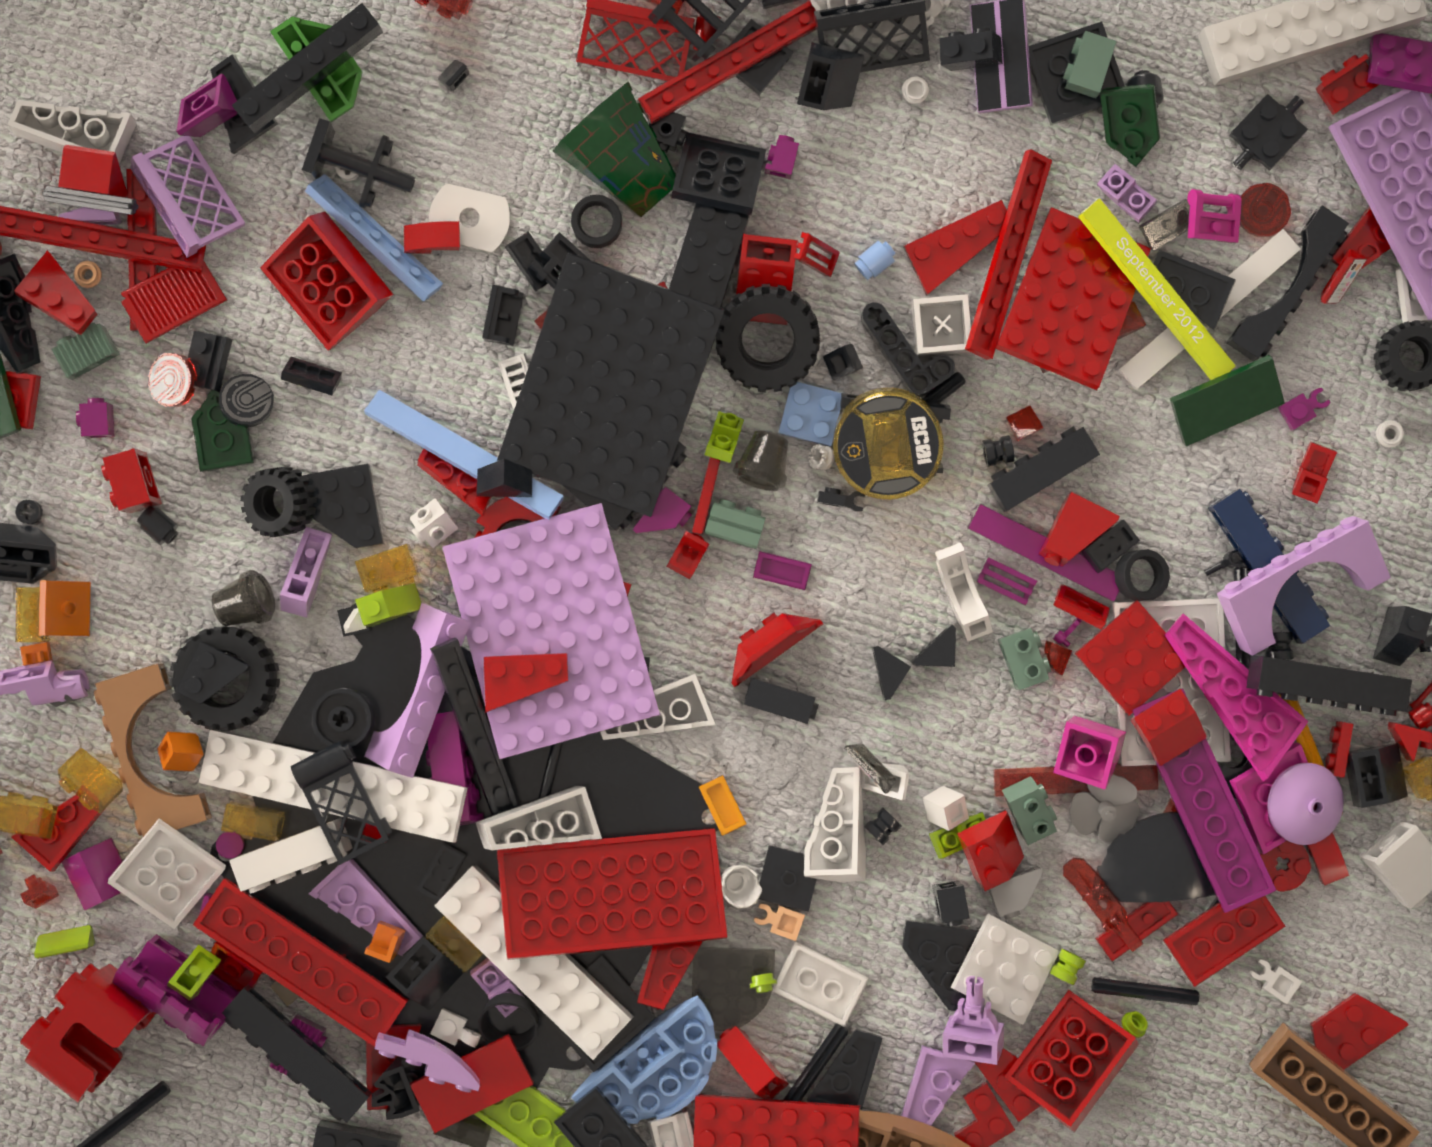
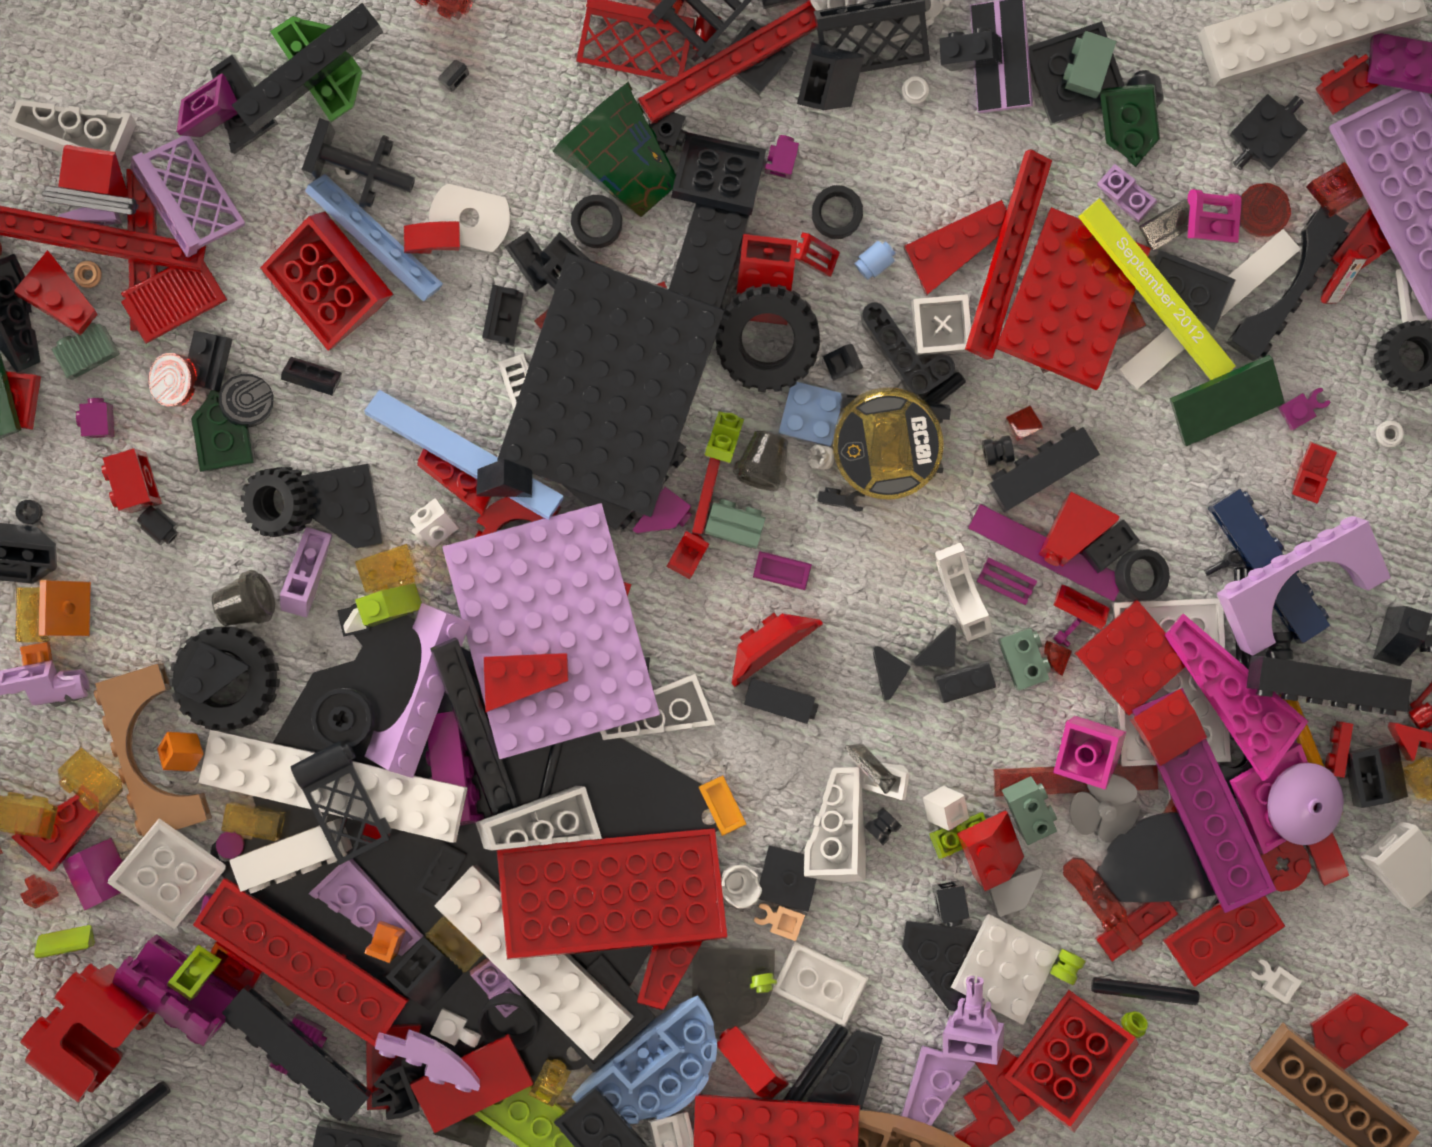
none -> clear yellow brick [528,1059,571,1108]
none -> black tyre [812,185,863,239]
none -> black brick [934,661,996,703]
none -> clear red plate [1306,162,1364,217]

